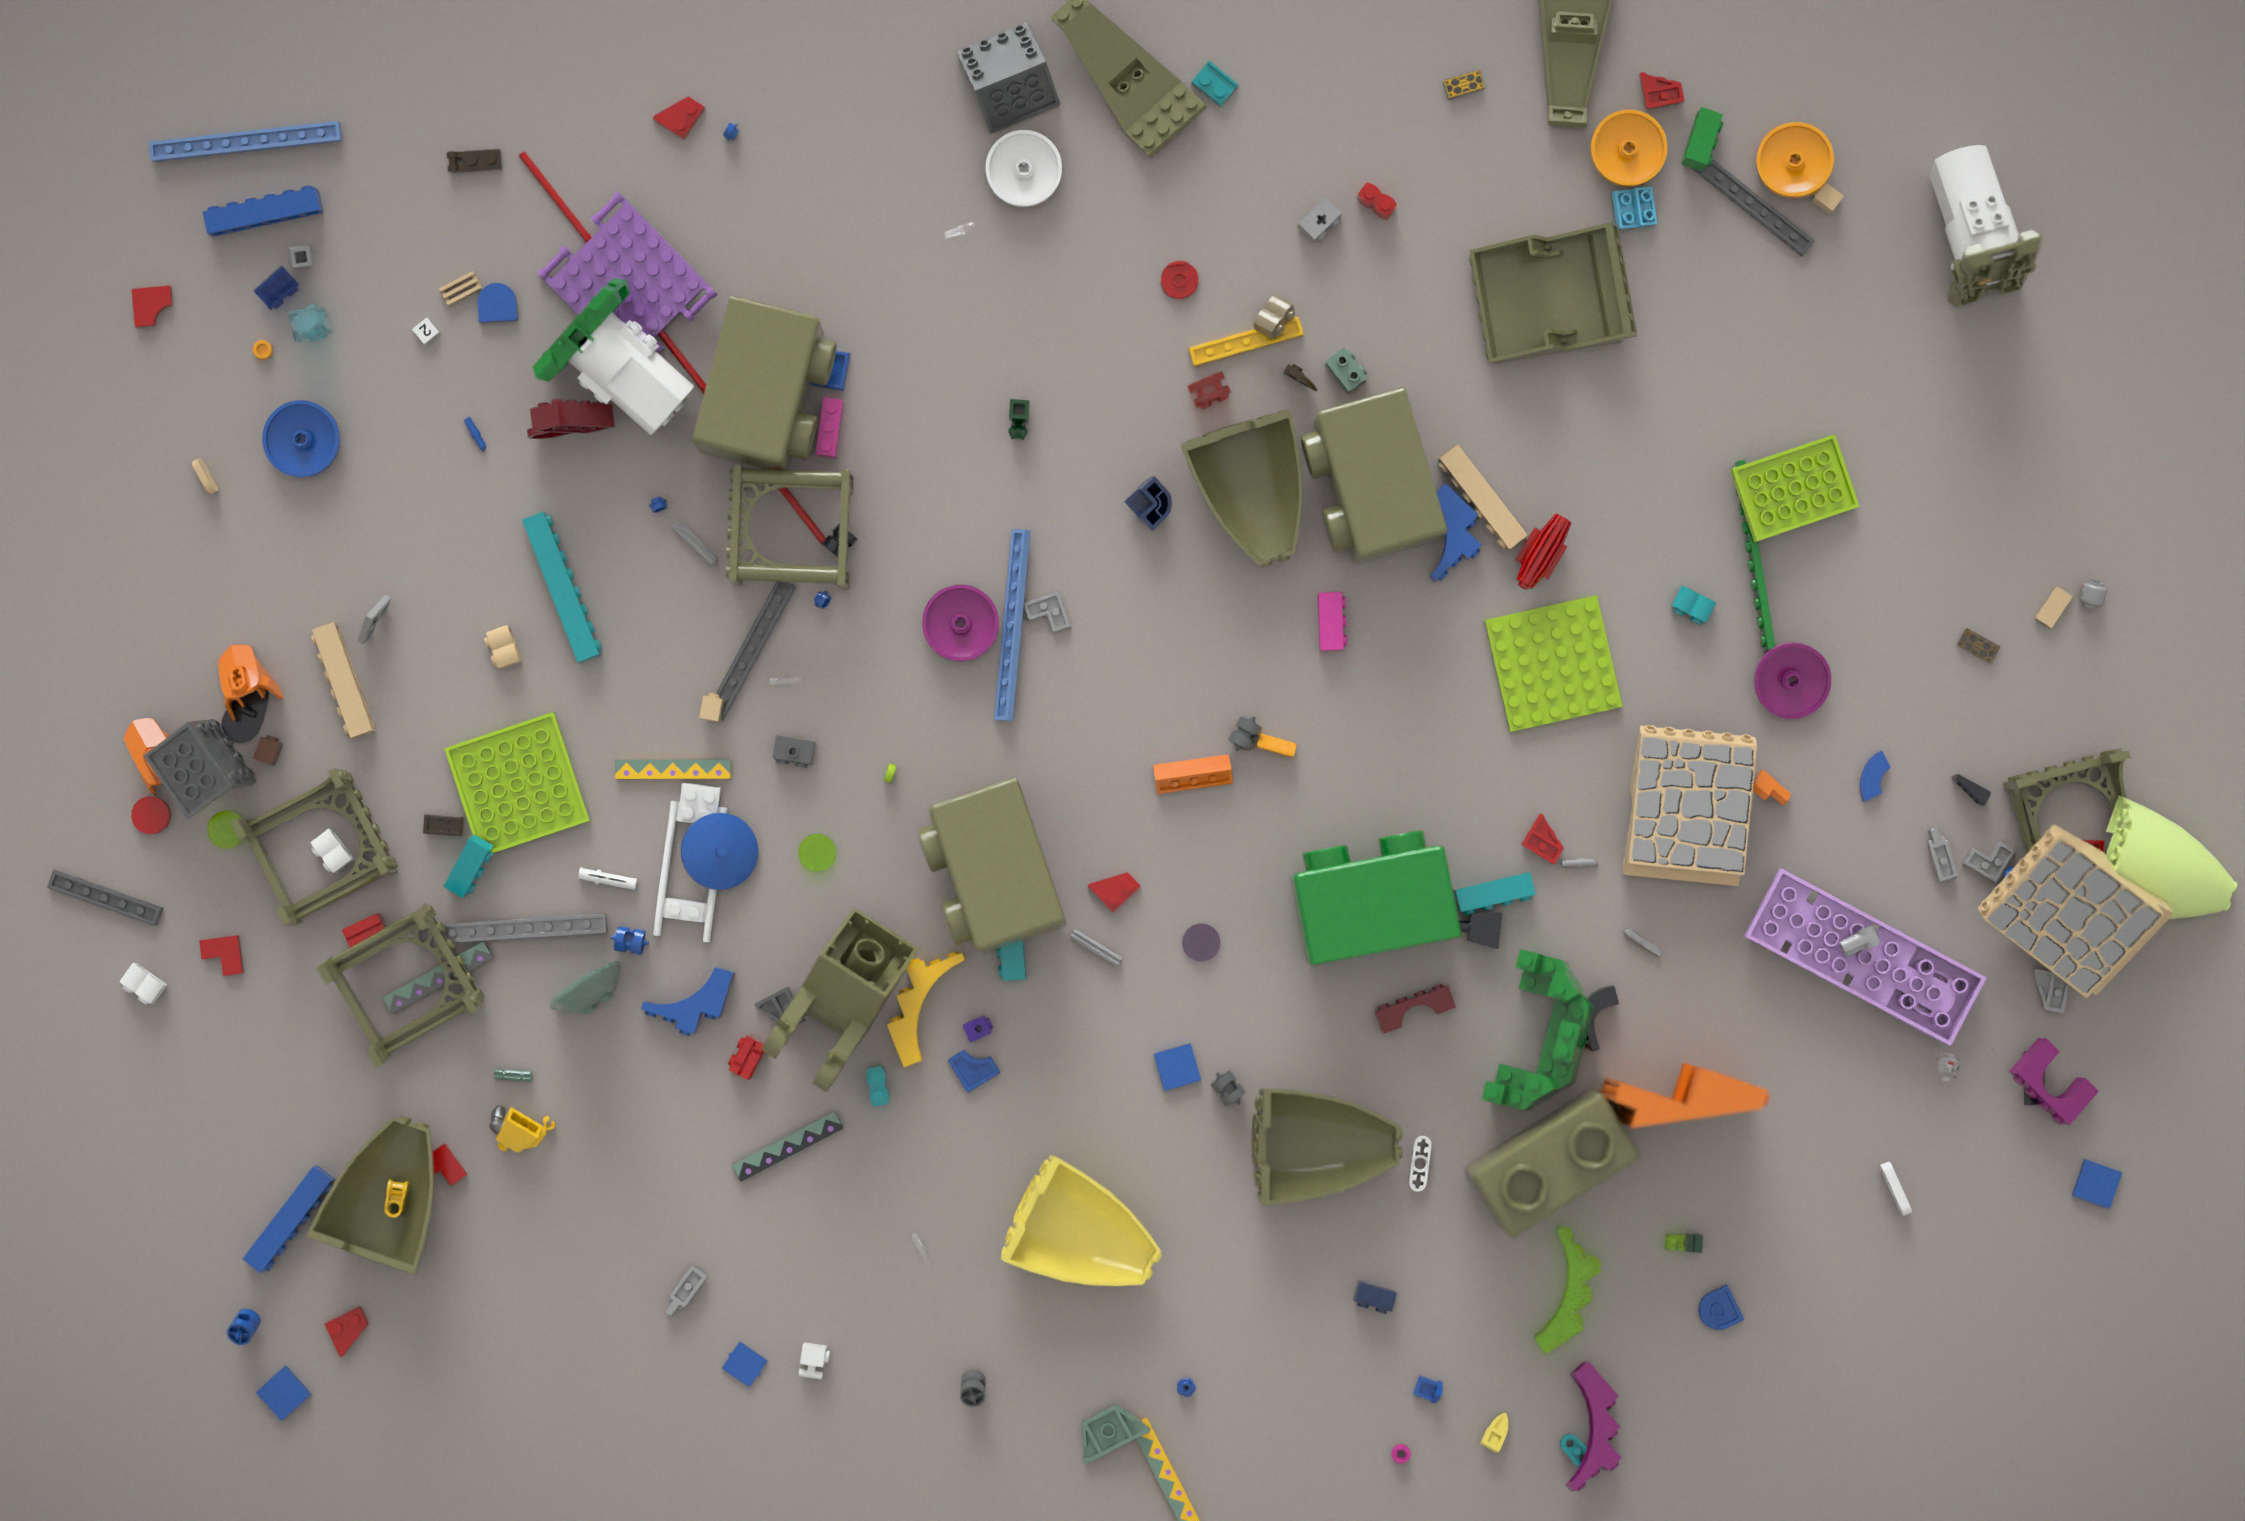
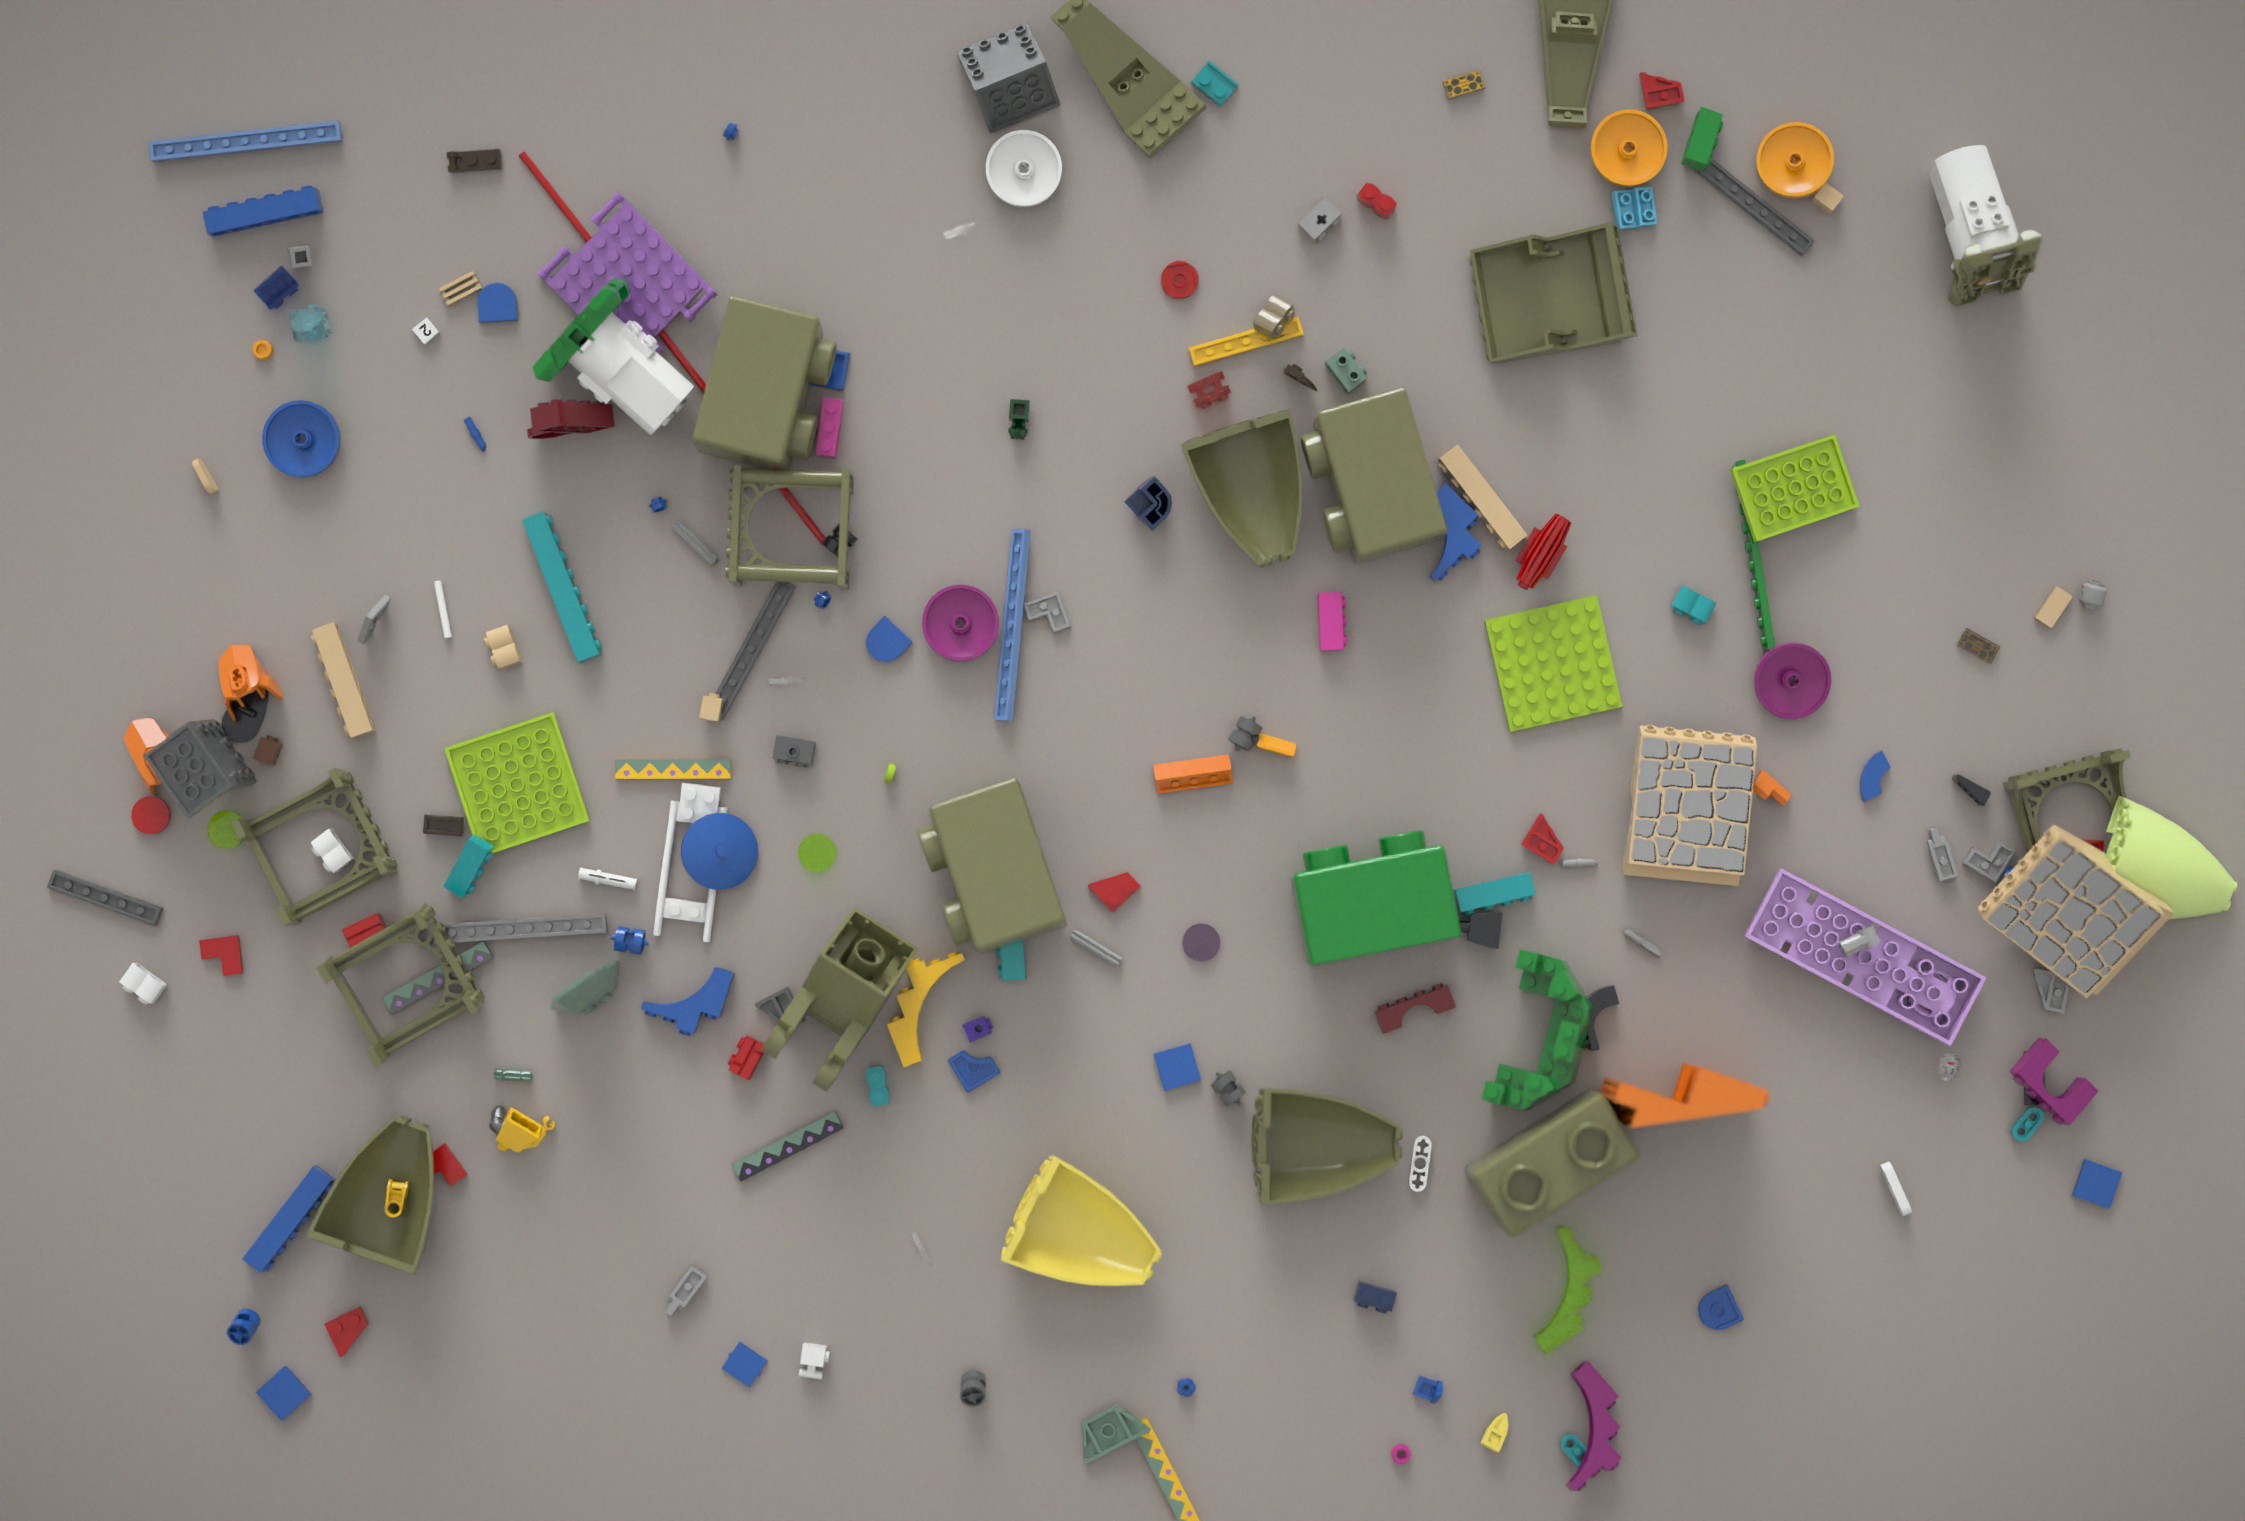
red tile [132,285,173,328] -> none
red wing [653,96,705,139] -> none
leg [1665,1233,1703,1253] -> none
none -> white bar [434,581,452,638]
none -> blue tile [866,615,912,662]
none -> teal plate [2011,1107,2044,1141]

